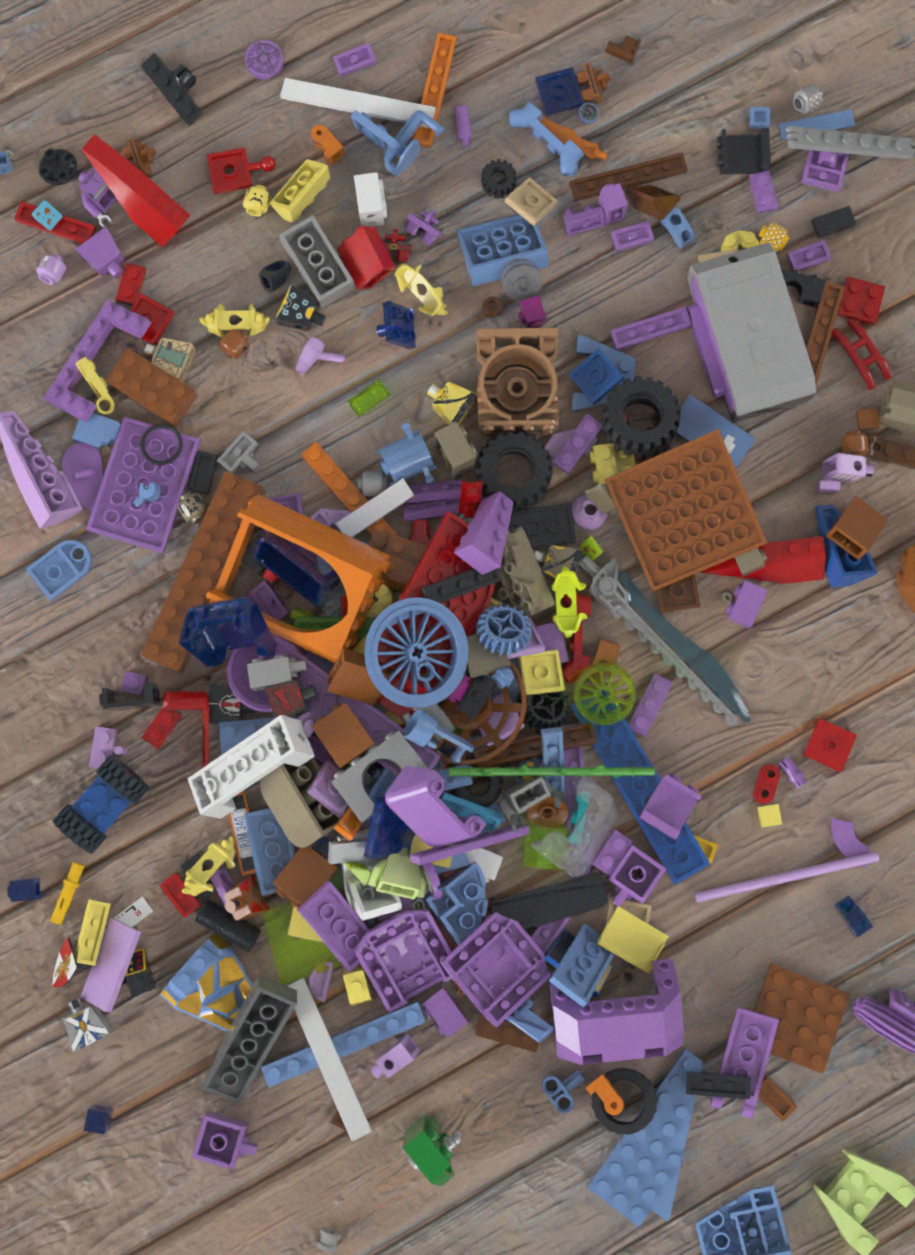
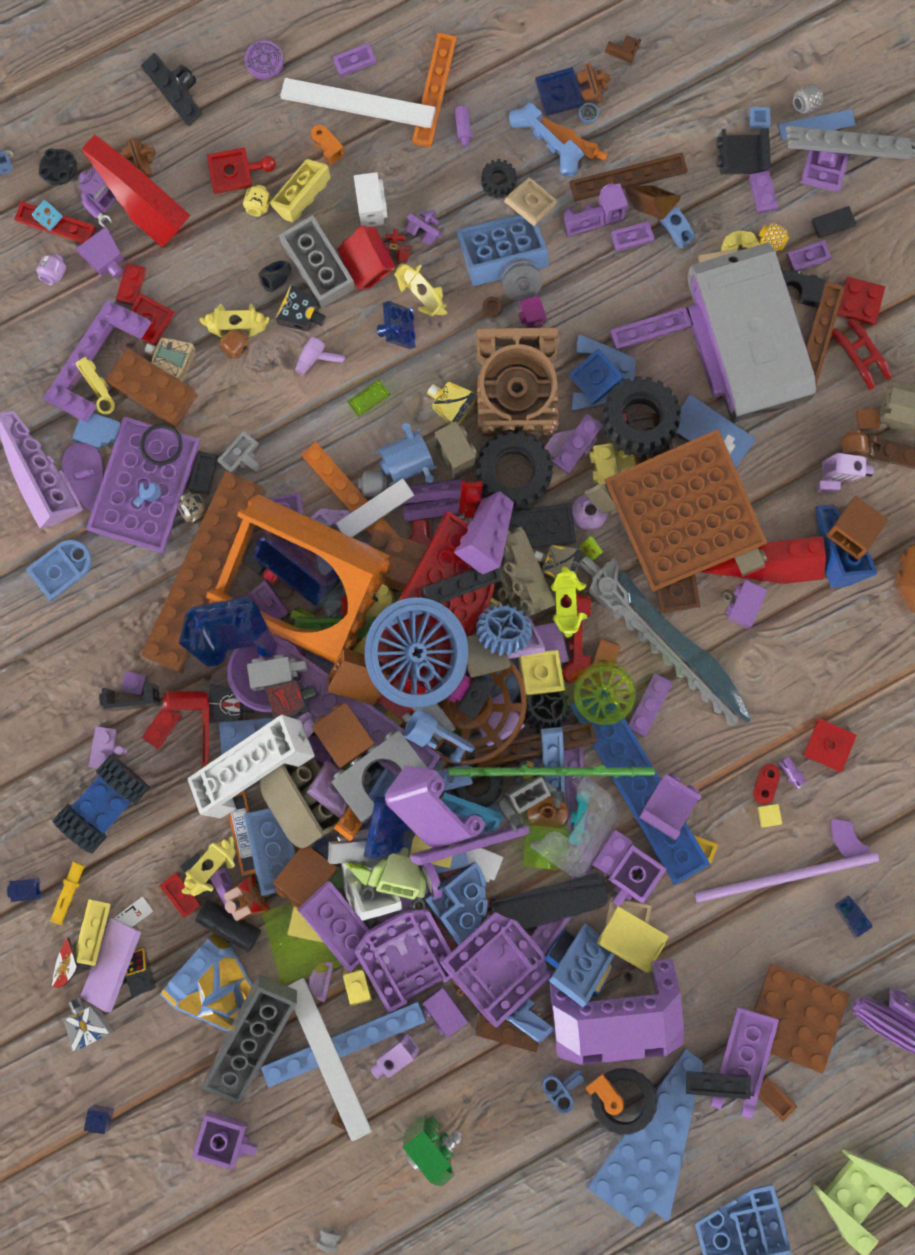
medium blue plate [351,110,445,177] -> none
medium blue plate [492,667,514,689] -> none

